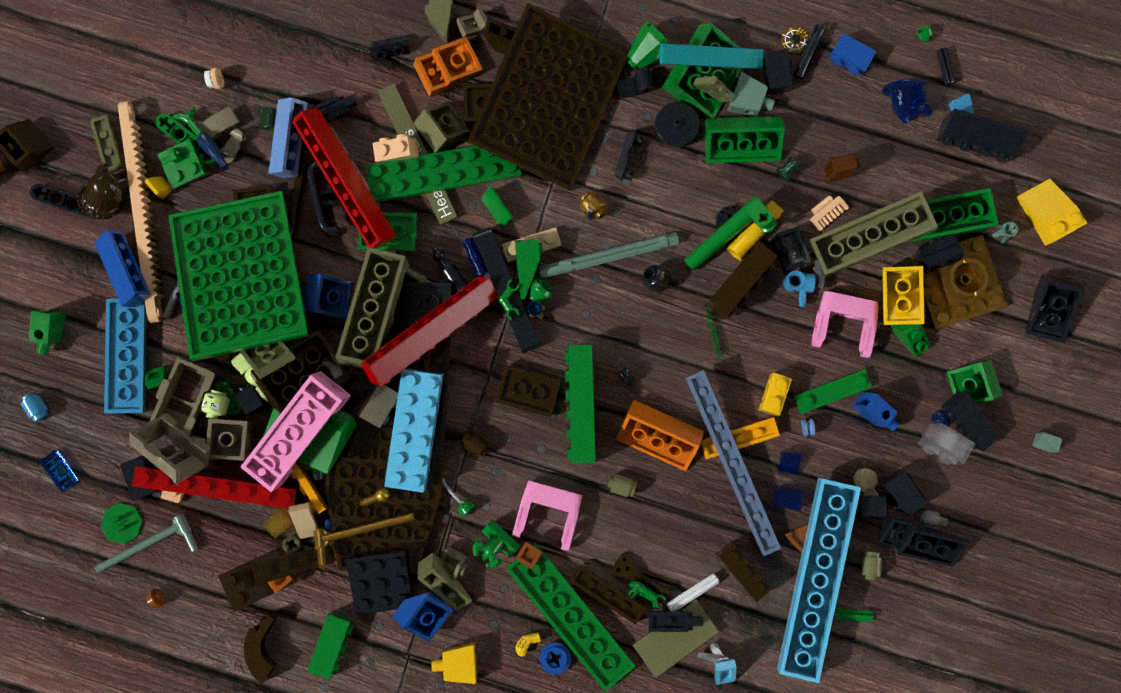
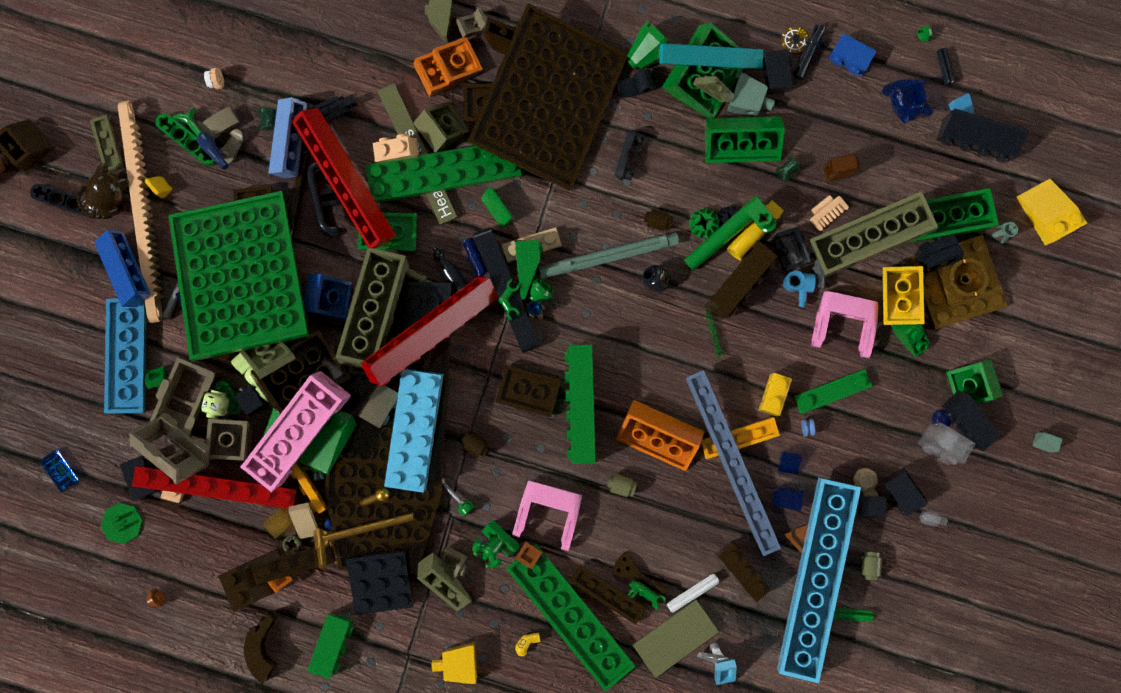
dark azure brick [20,393,49,423] -> none
green torso [29,310,67,355] -> none
sand green bar [95,513,199,573] -> none
green hinge [157,139,208,189] -> none
black hinge [369,35,410,61] -> none
blue slope [393,591,453,642] -> none
blue gear [539,642,571,675] -> none
pearl gold head [579,192,608,220] -> none
black bush [617,367,635,386] -> none
black hinge [648,611,703,632] -> none
black wheel [654,102,700,148] -> none
blue torso [851,392,899,431] -> none
black slope [878,515,970,567] -> none
black slope [1025,274,1085,343] -> none
none -> dark brown brick [644,208,673,231]
none -> green gear [689,208,719,238]

